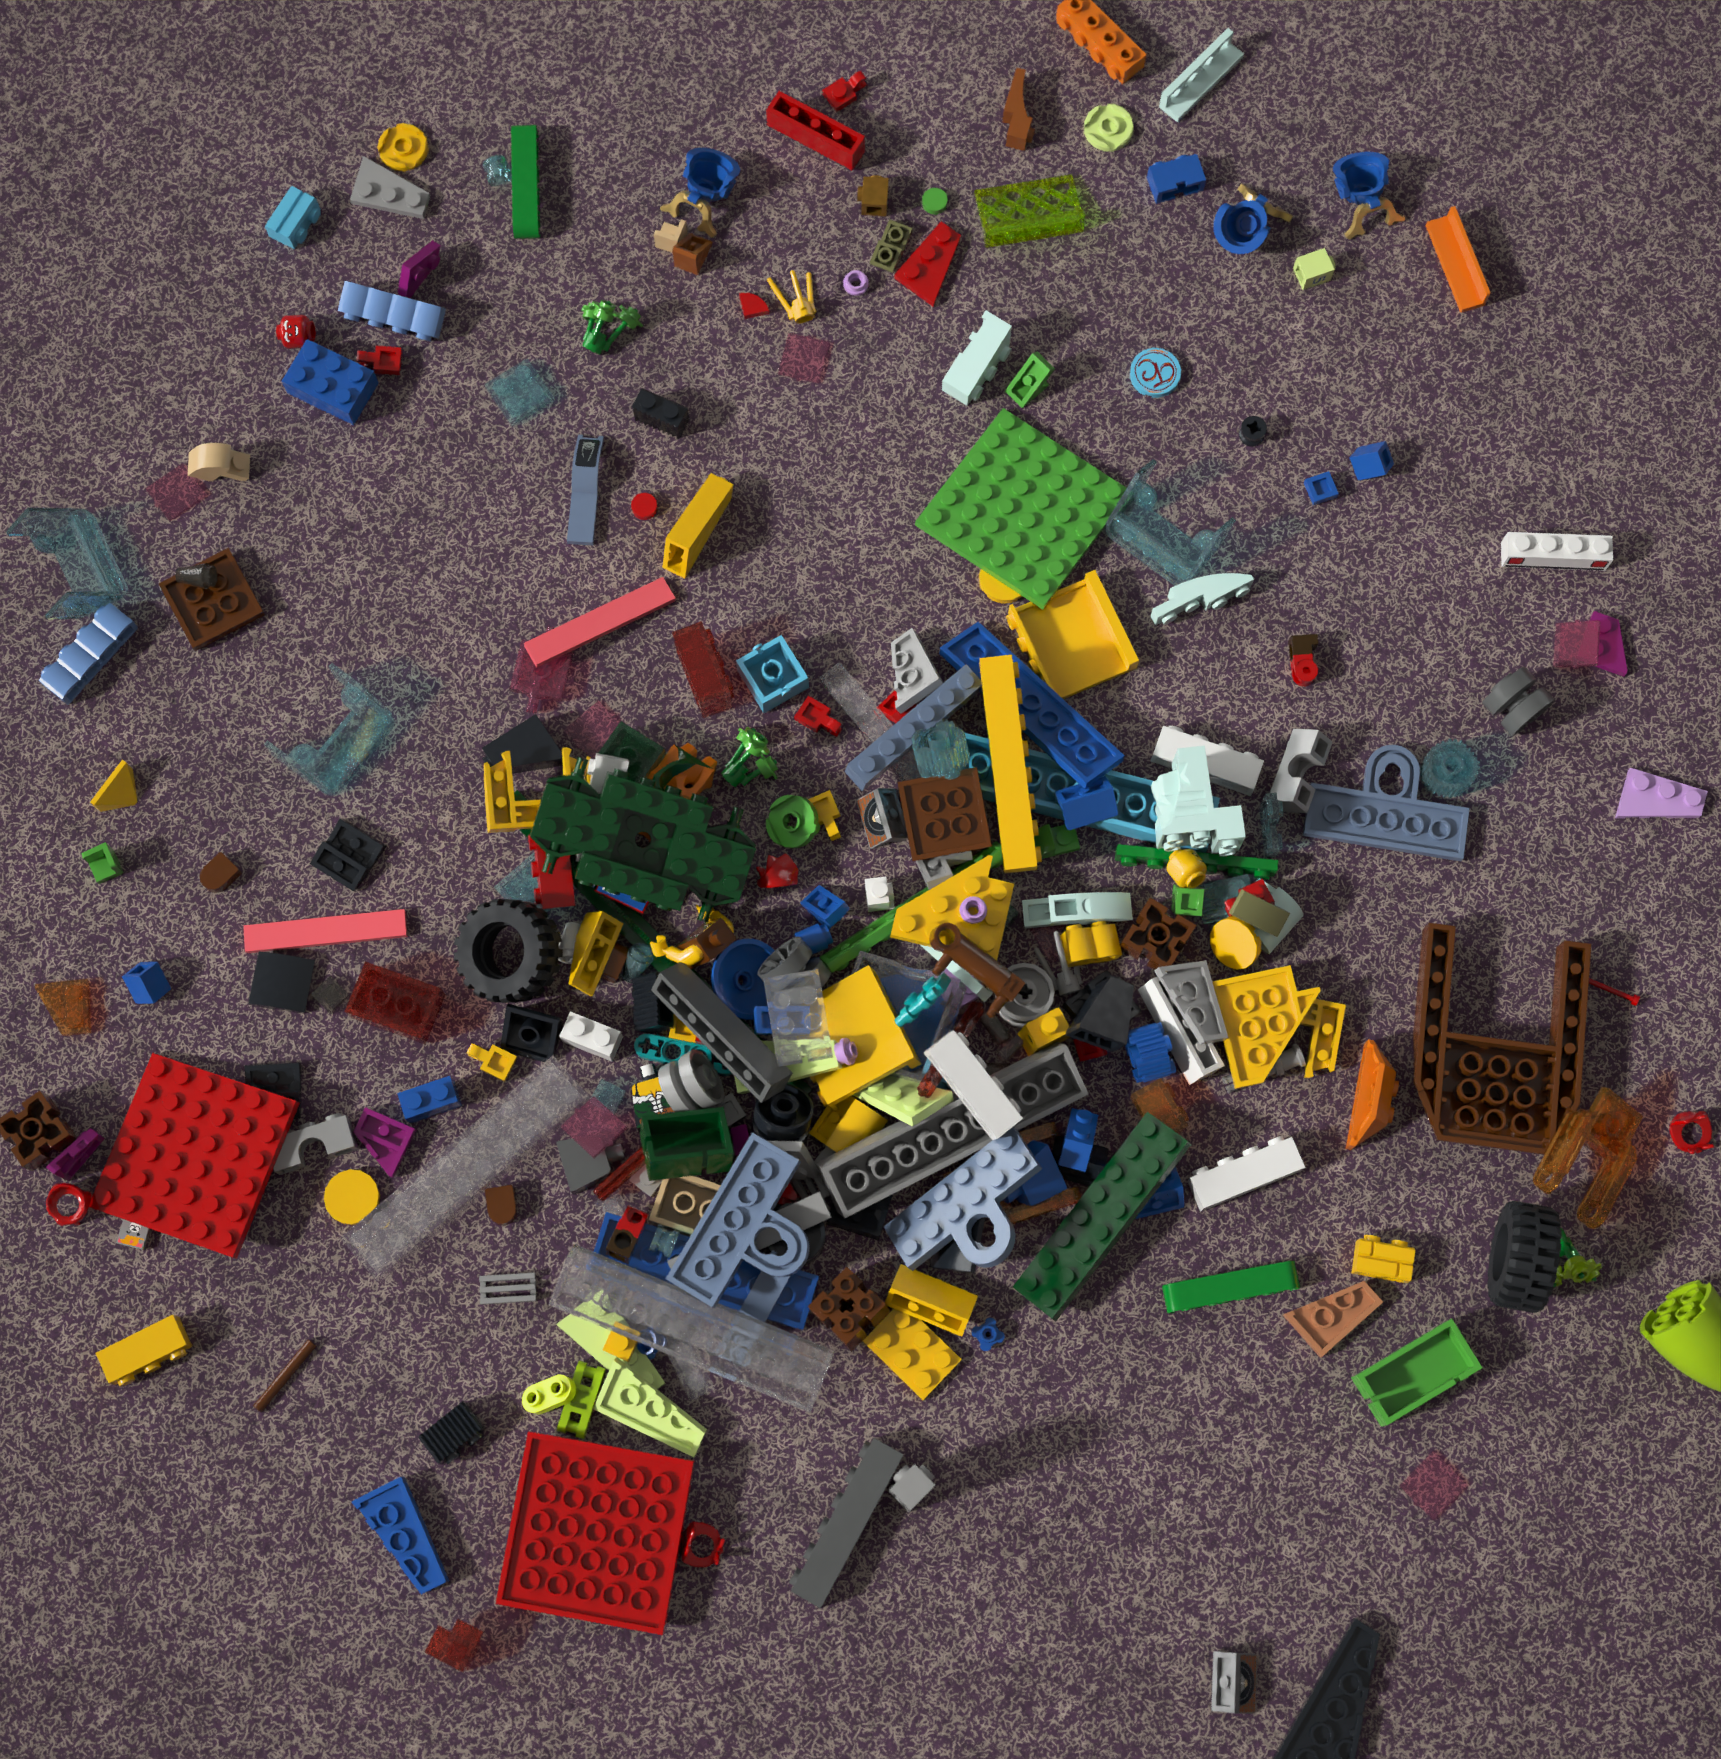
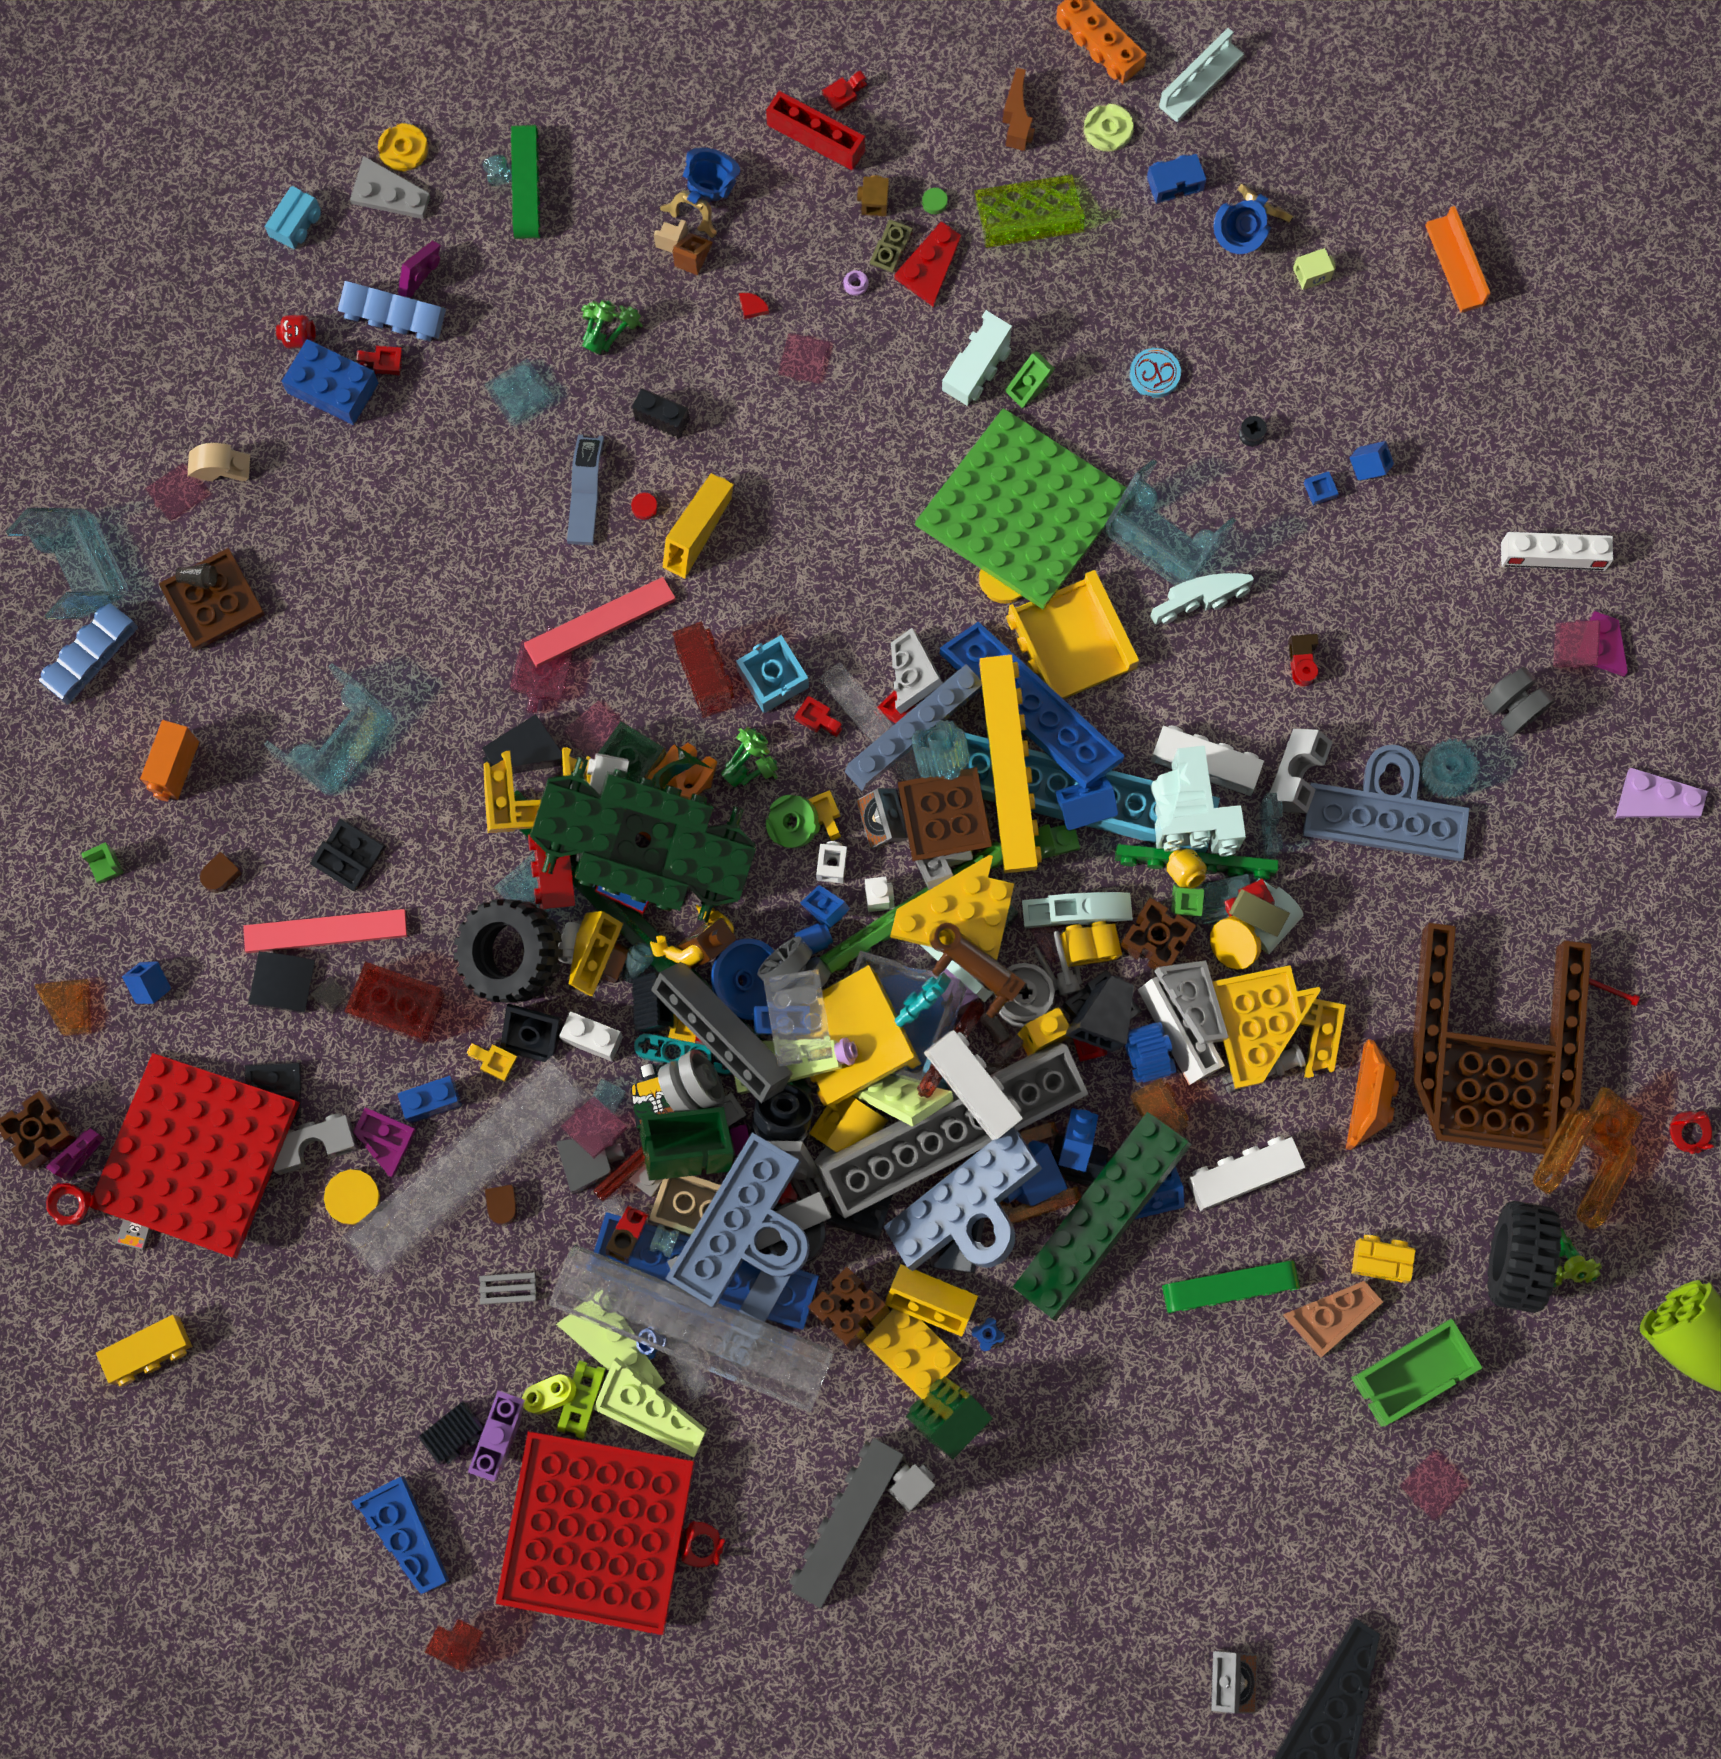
yellow slope [90,760,138,812] -> none
reddish brown bar [253,1339,316,1413] -> none
yellow plate [602,1324,641,1362] -> none
red piece [756,853,799,888] -> none
yellow plant [767,270,816,324] -> none
lavender plate [959,896,987,924] -> none
blue helmet [1333,152,1405,239] -> none
none -> orange brick [140,720,199,802]
none -> medium lavender slope [468,1391,525,1482]
none -> white brick [816,841,847,884]
none -> dark green piece [905,1376,993,1460]

